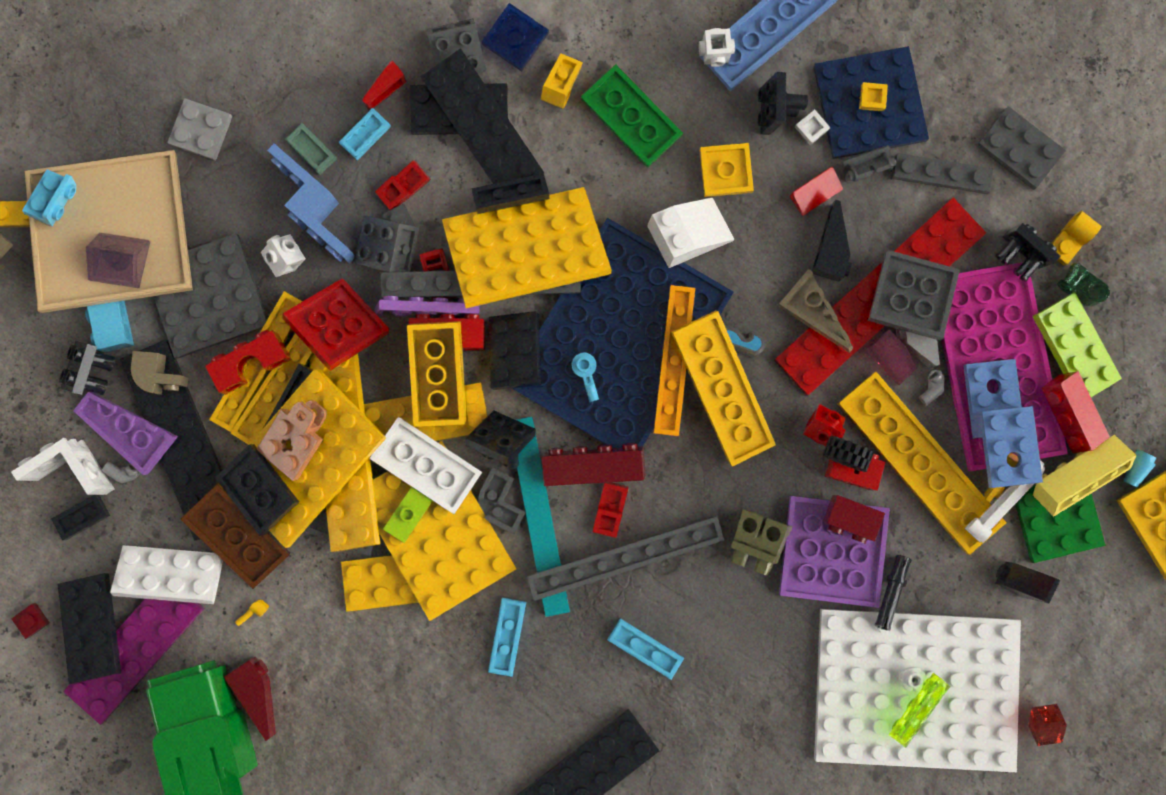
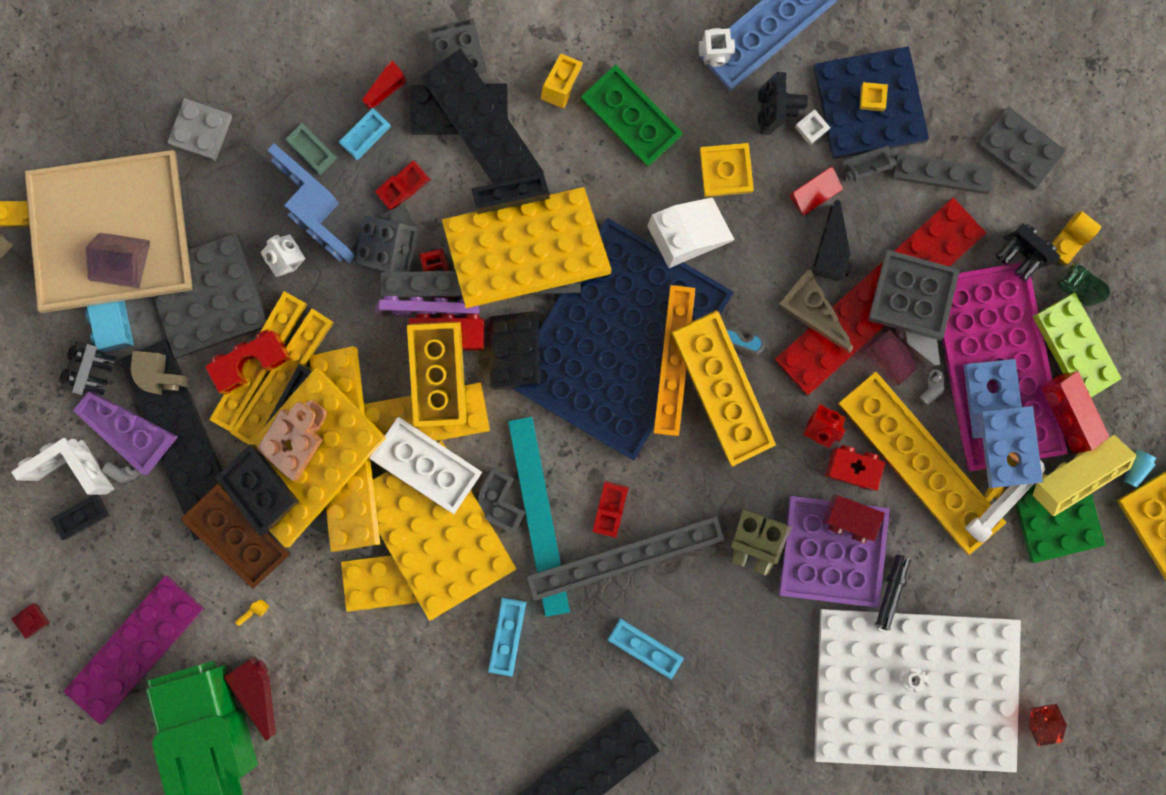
medium azure bracket [22,169,77,227] -> none
black plate [57,573,121,684] -> none
white plate [110,545,223,604] -> none
red plate [282,278,390,371] -> none
lime plate [383,487,432,543] -> none
black plate [466,410,536,469] -> none
clear blue plate [482,3,549,72] -> none
dark red brick [542,443,646,486] -> none
medium azure plate [572,353,599,402] -> none
black tyre [823,436,874,472] -> none
clear neon green plate [889,673,950,748] -> none
black slope [995,562,1061,604] -> none

